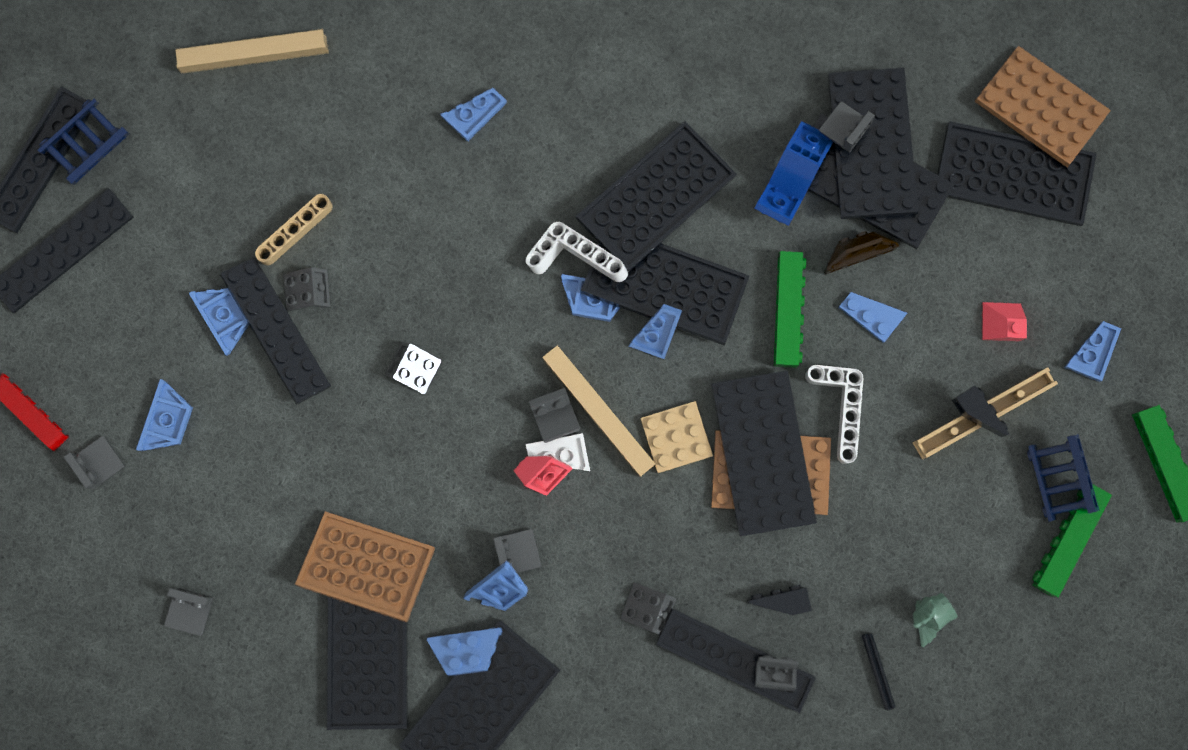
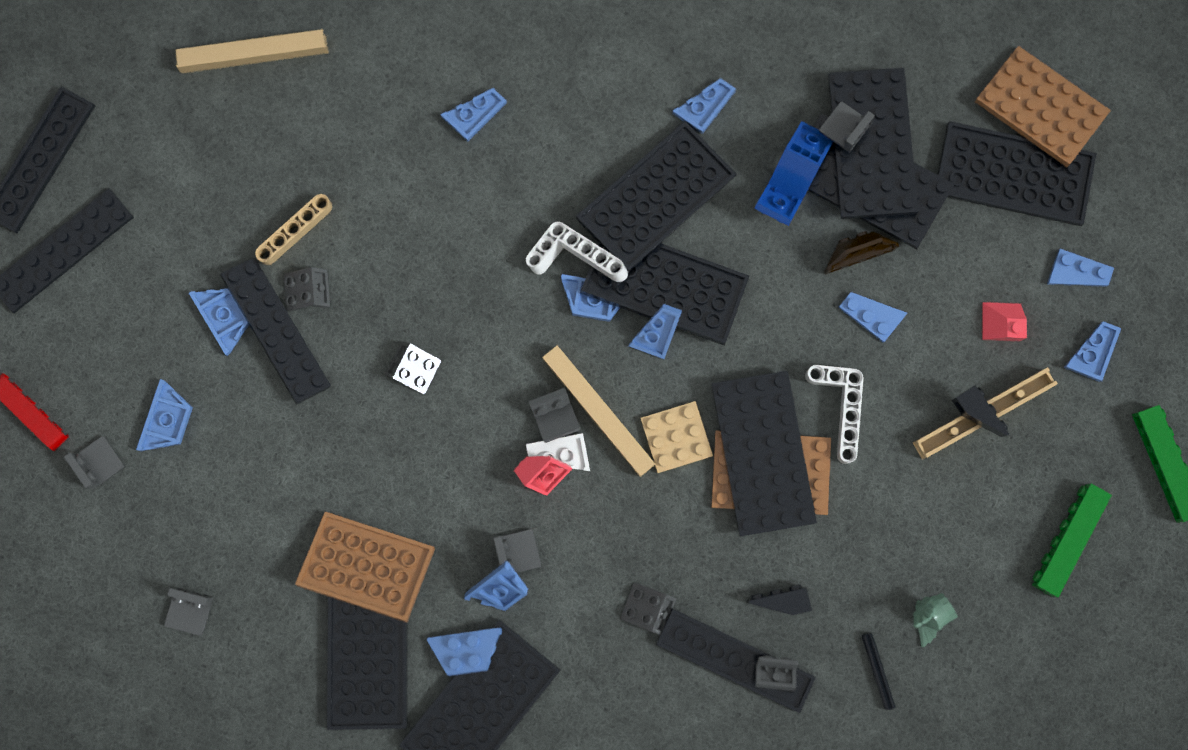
dark blue fence [38,99,129,185] -> none
green brick [774,251,806,368] -> none
dark blue fence [1027,434,1099,522] -> none
none -> medium blue wing [672,78,736,134]
none -> medium blue wing [1047,249,1114,286]

